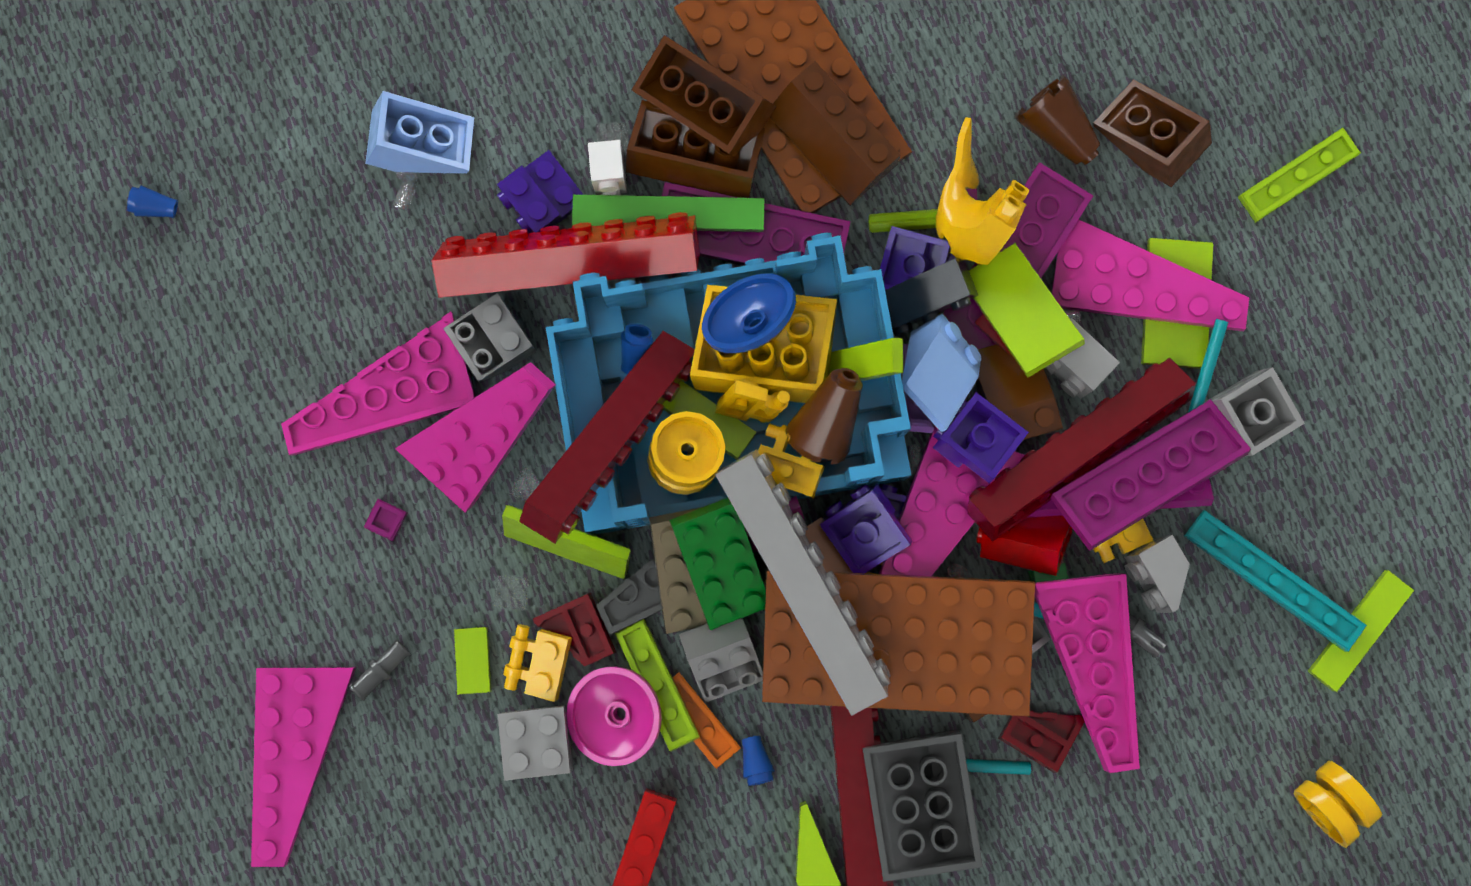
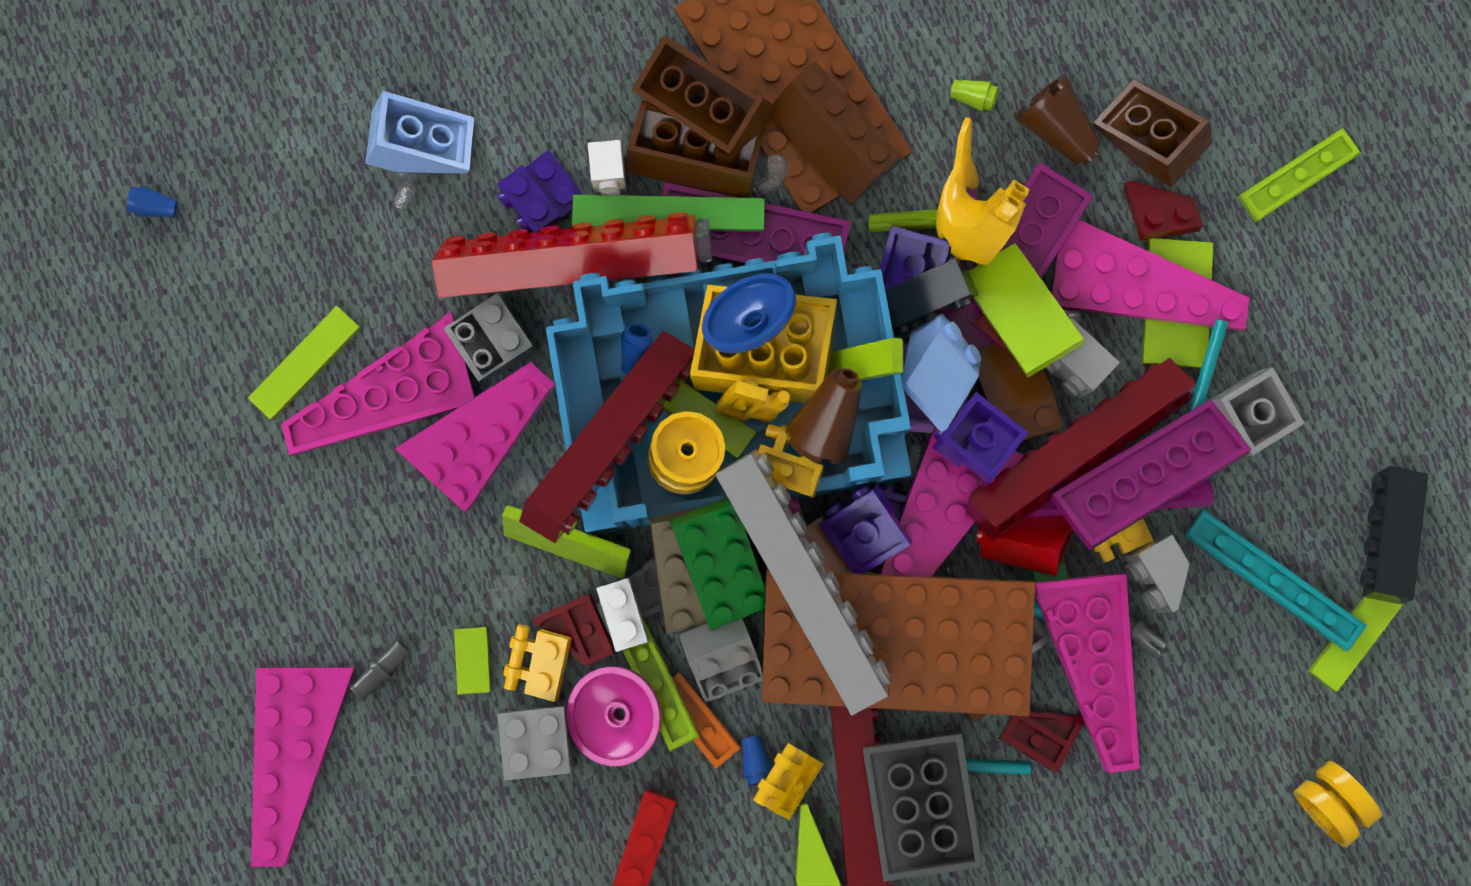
magenta tile [364,499,408,542] -> none
none -> lime tile [248,305,362,421]
none -> white brick [596,578,650,652]
none -> clear tile [695,218,712,262]
none -> clear arm [753,154,789,196]
none -> yellow plate [753,743,824,820]
none -> lime cone [950,79,999,113]
none -> dark red wing [1123,181,1203,241]
none -> black brick [1360,466,1428,605]

